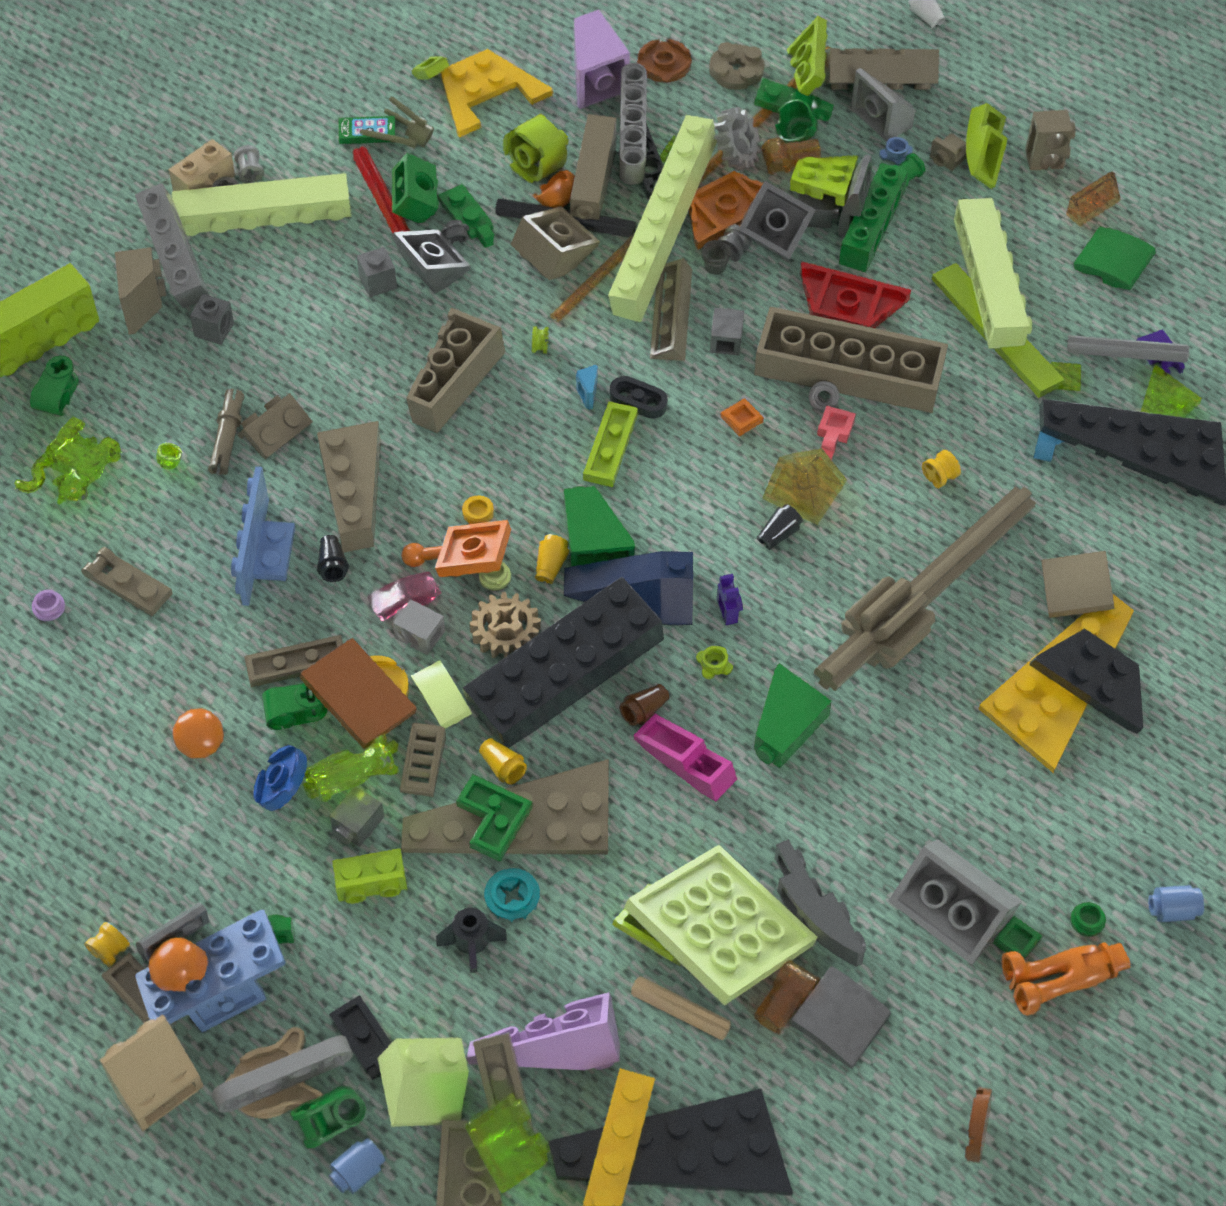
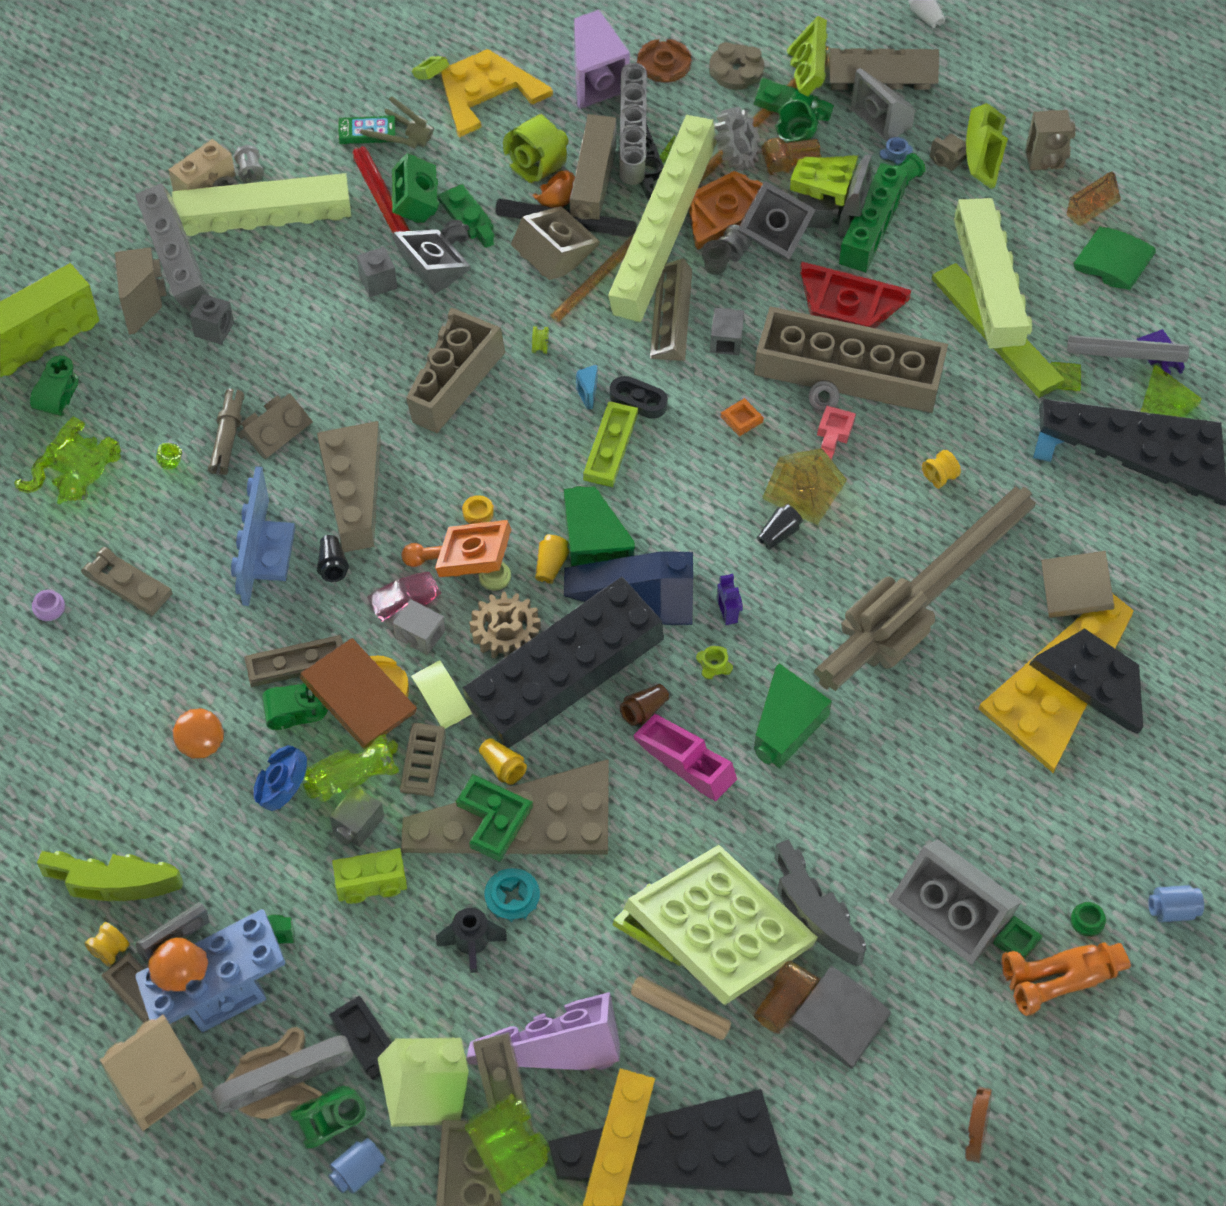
none -> lime slope [37,851,183,901]

